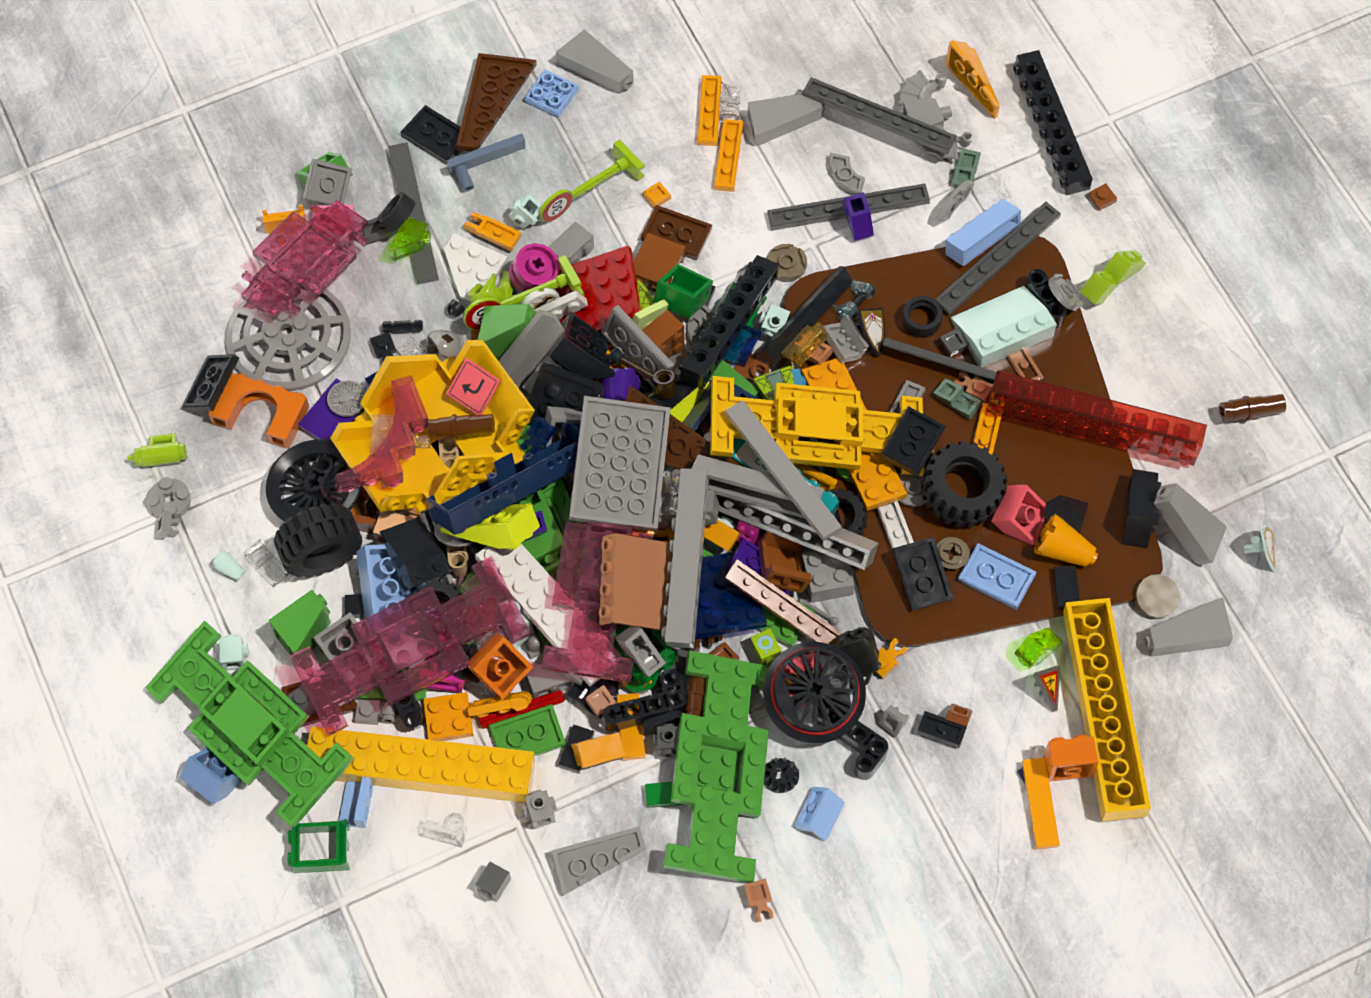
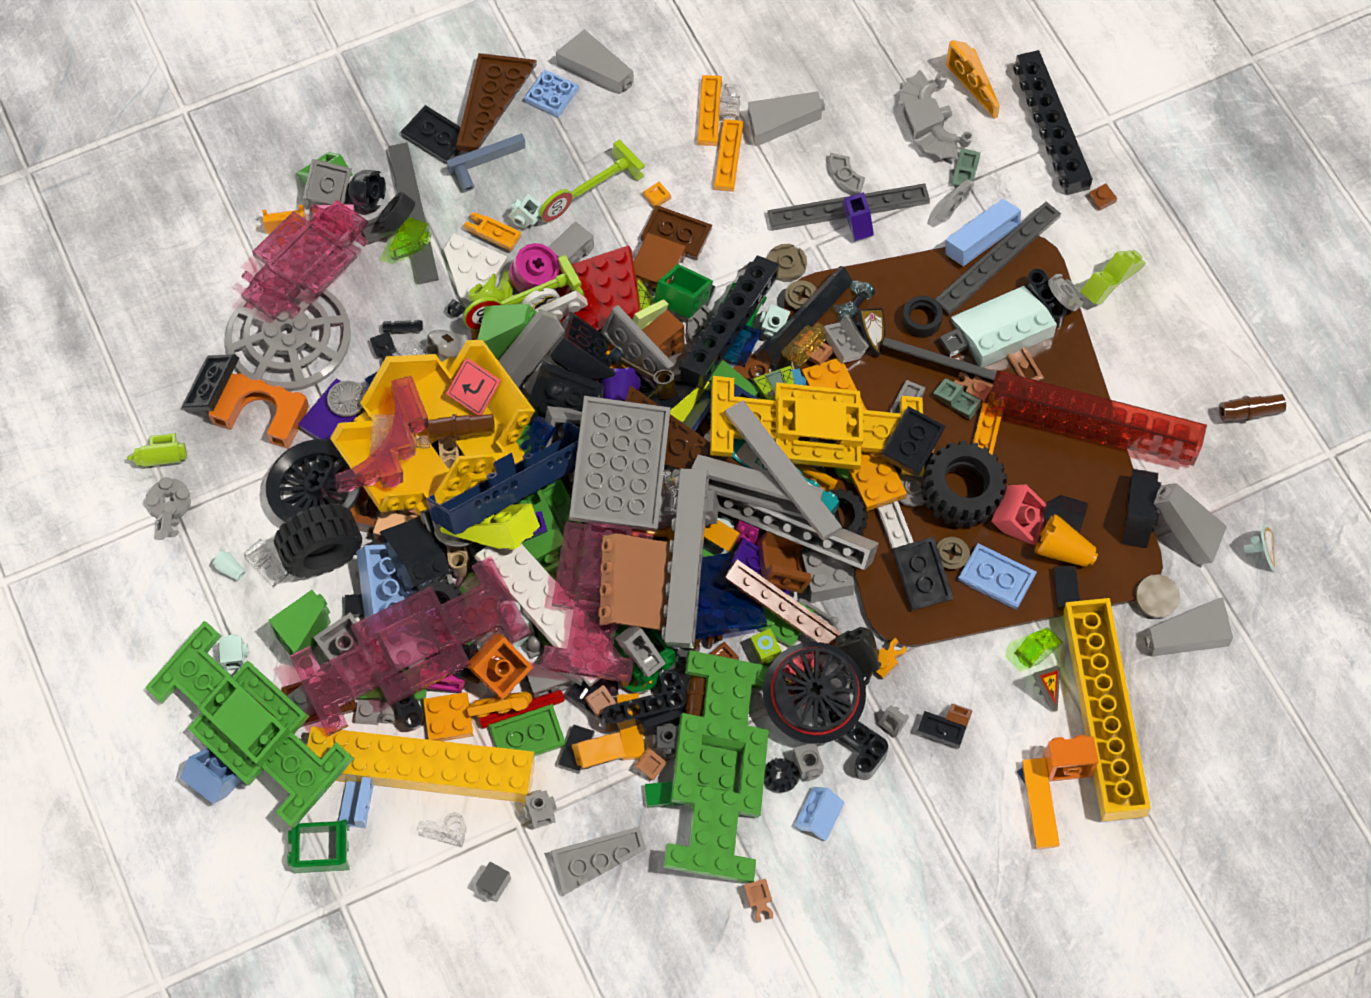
dark grey tile [802,77,957,155] -> none
none -> black cylinder [348,170,386,211]
none -> nougat plate [635,748,667,781]
none -> dark tan gear [785,280,817,310]
none -> light grey brick [793,744,824,780]

